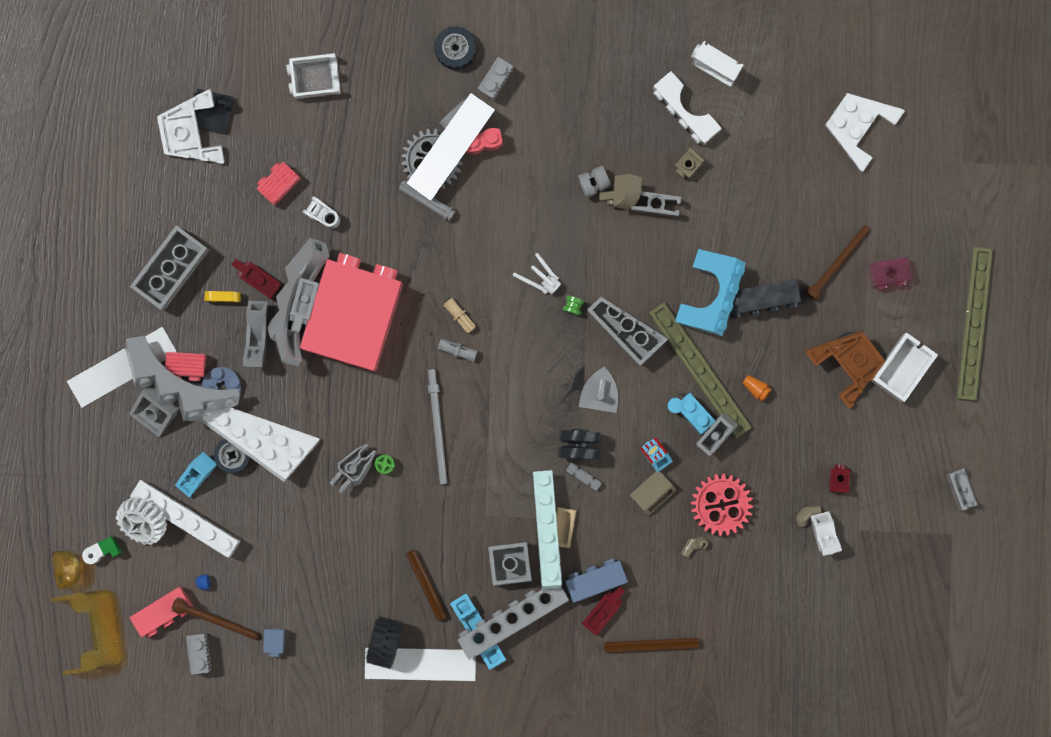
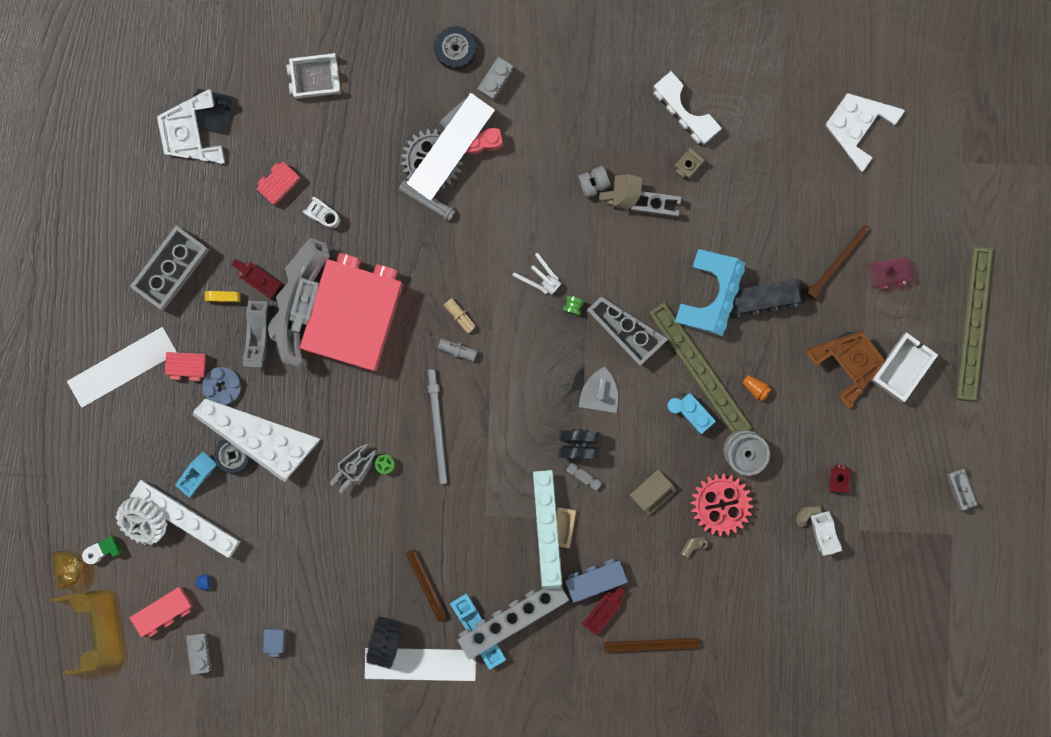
light grey arch [125,336,240,421] -> none
light grey slope [129,385,180,437] -> none
reddish brown piece [171,597,260,640] -> none
light grey brick [488,542,531,585] -> none
medium azure brick [640,437,673,473] -> none
white window [691,41,743,87] -> none
light grey brick [696,413,737,455] -> none
none -> light grey wheel [723,429,770,476]

